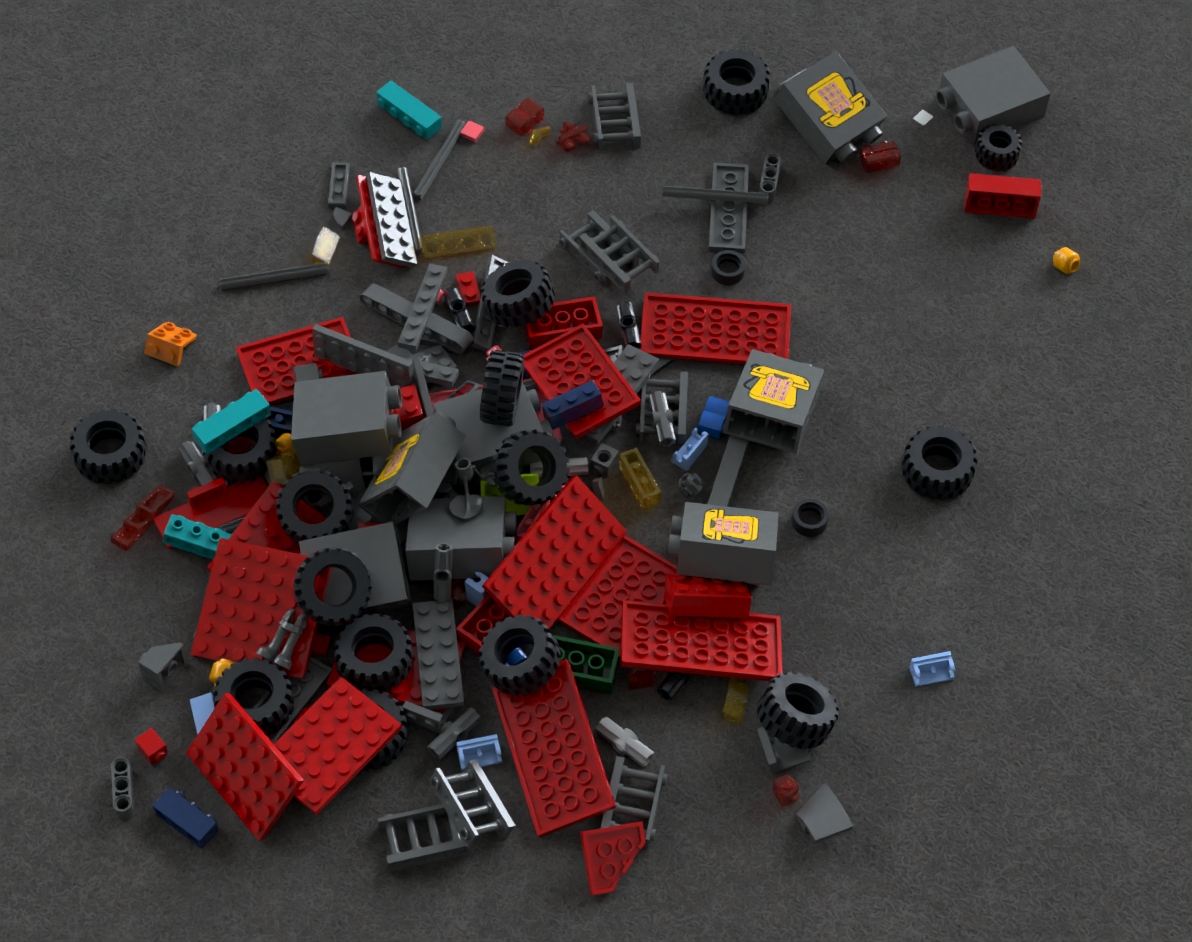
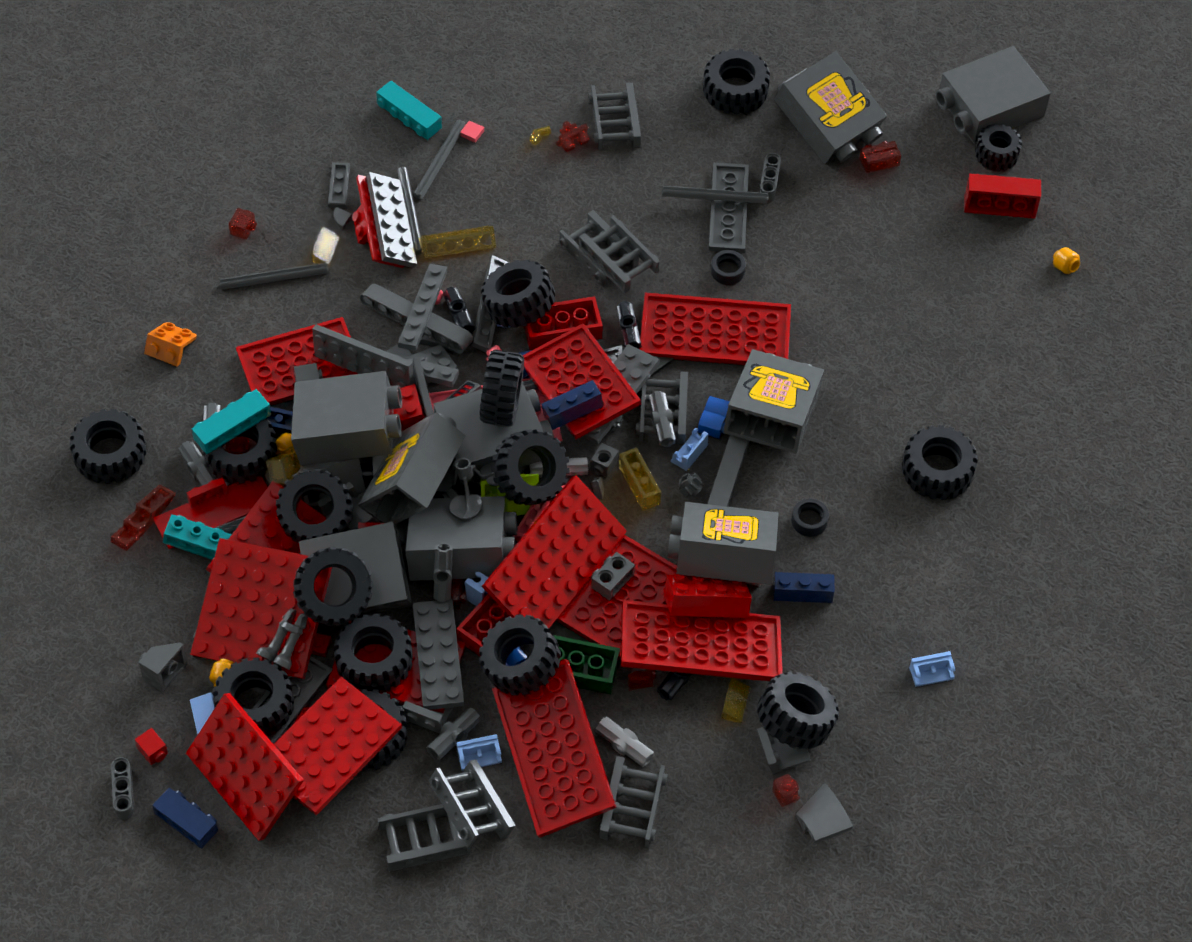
red plate [456,271,481,307] -> none
clear red brick [505,97,544,136] -> none
red plate [580,822,646,895] -> none
white sticker [913,110,933,125] -> none
none -> clear red brick [229,208,257,240]
none -> dark grey brick [591,552,635,601]
none -> dark blue brick [773,572,835,603]

